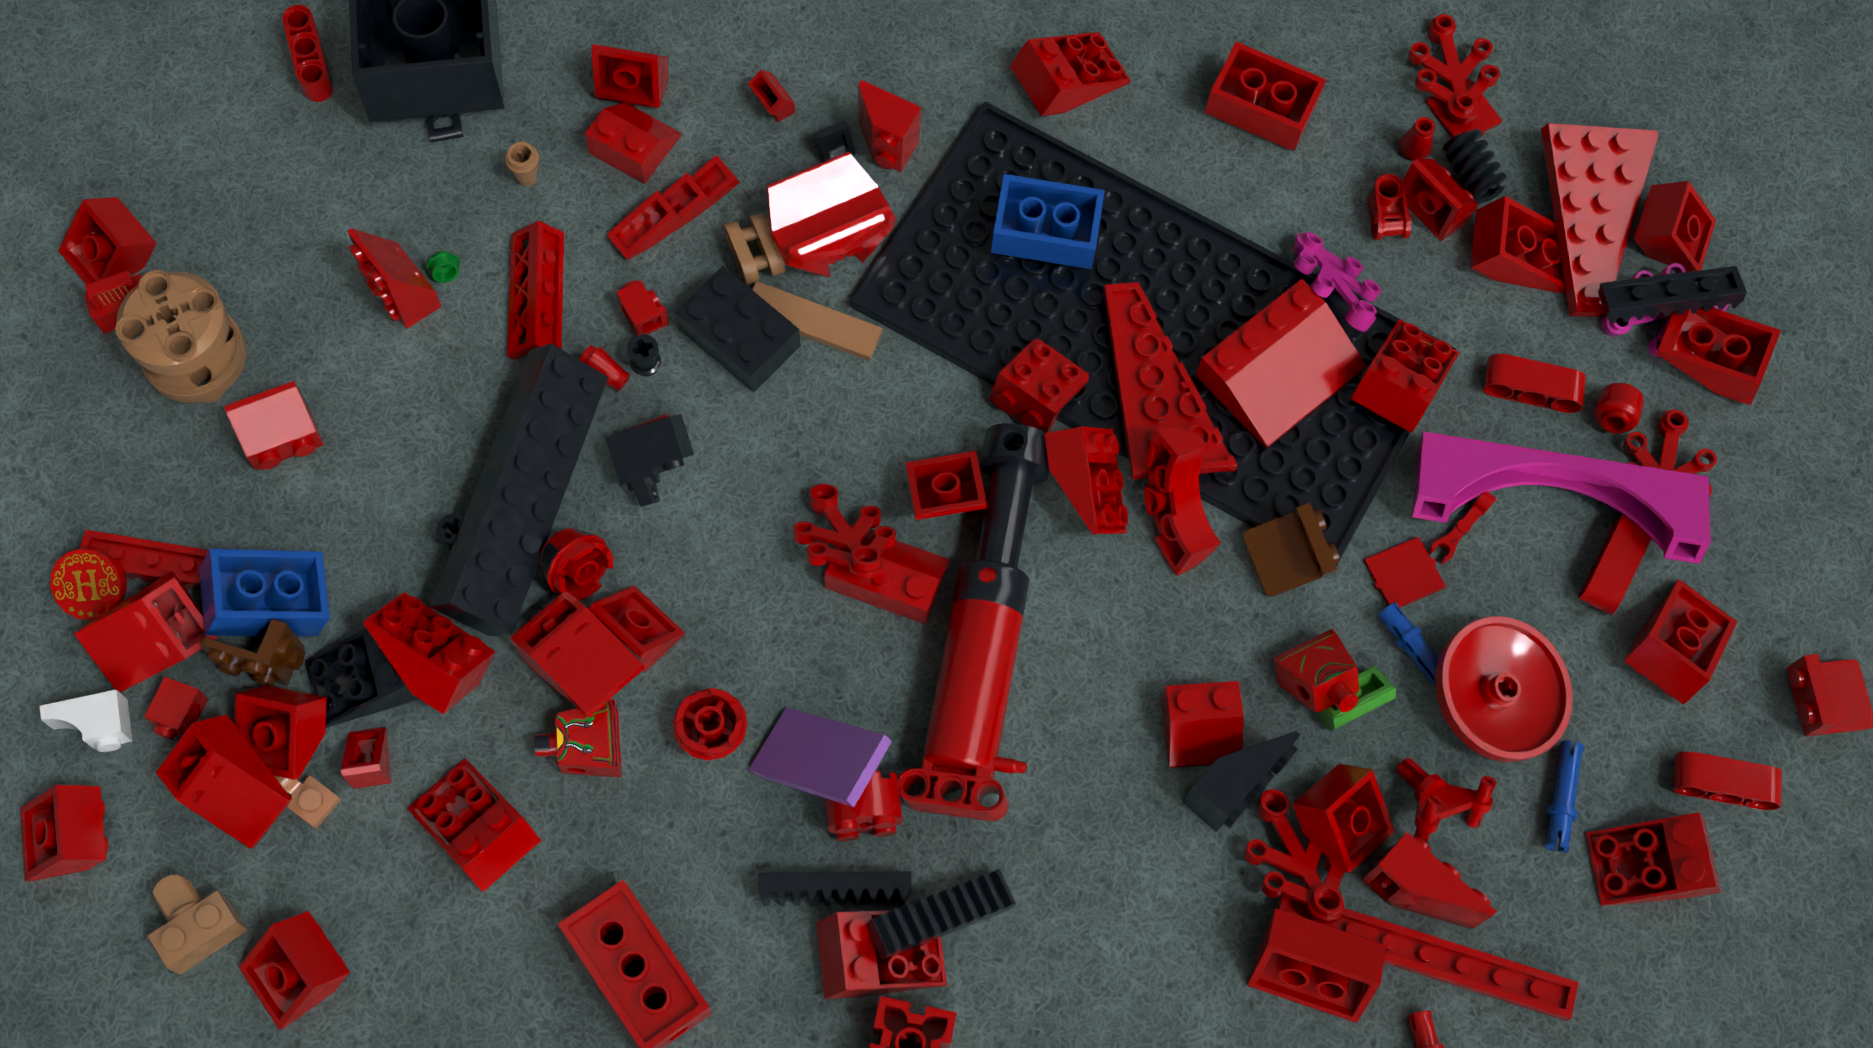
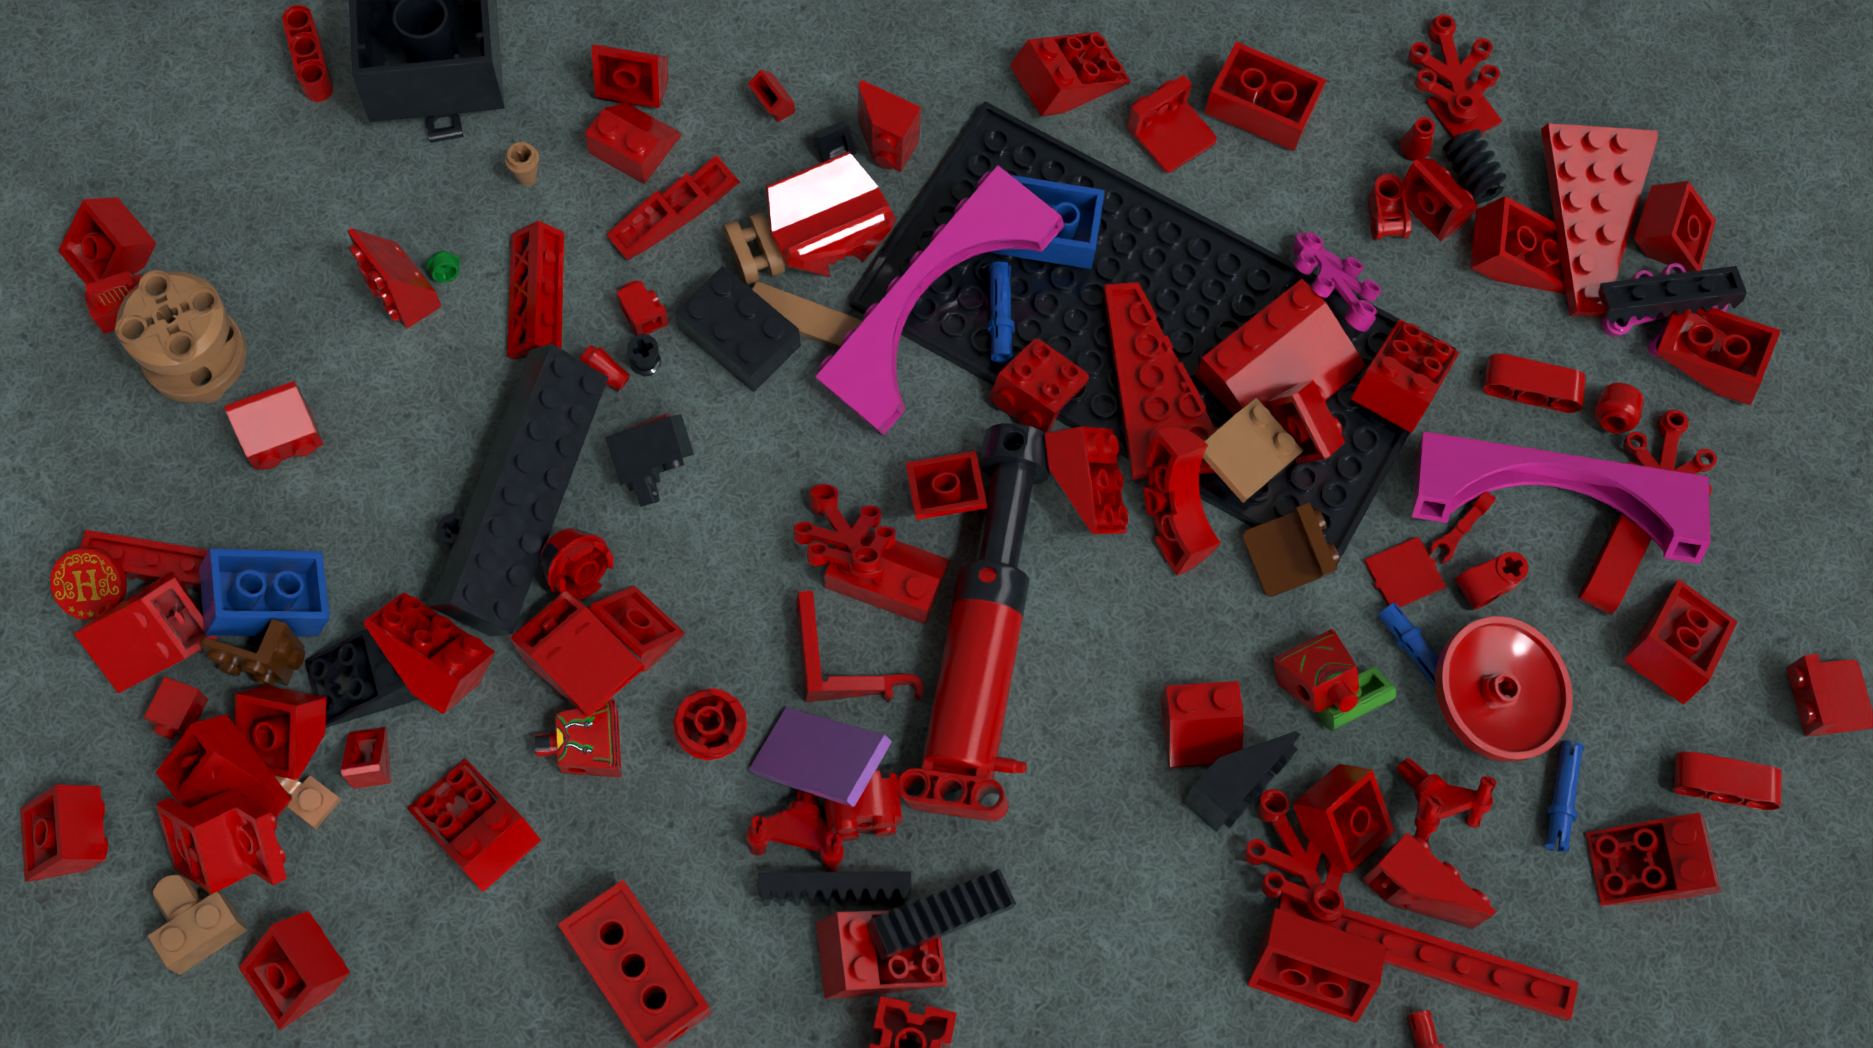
white arch [40,690,132,752] -> none
none -> red bracket [156,789,287,894]
none -> red axle [747,790,844,872]
none -> red hinge [795,591,924,703]
none -> dark pink arch [816,166,1064,436]
none -> blue pin [987,262,1015,363]
none -> red bracket [1127,74,1217,173]
none -> medium nougat slope [1203,398,1304,503]
none -> red slope [1265,379,1345,464]
none -> red piece [1454,551,1529,611]

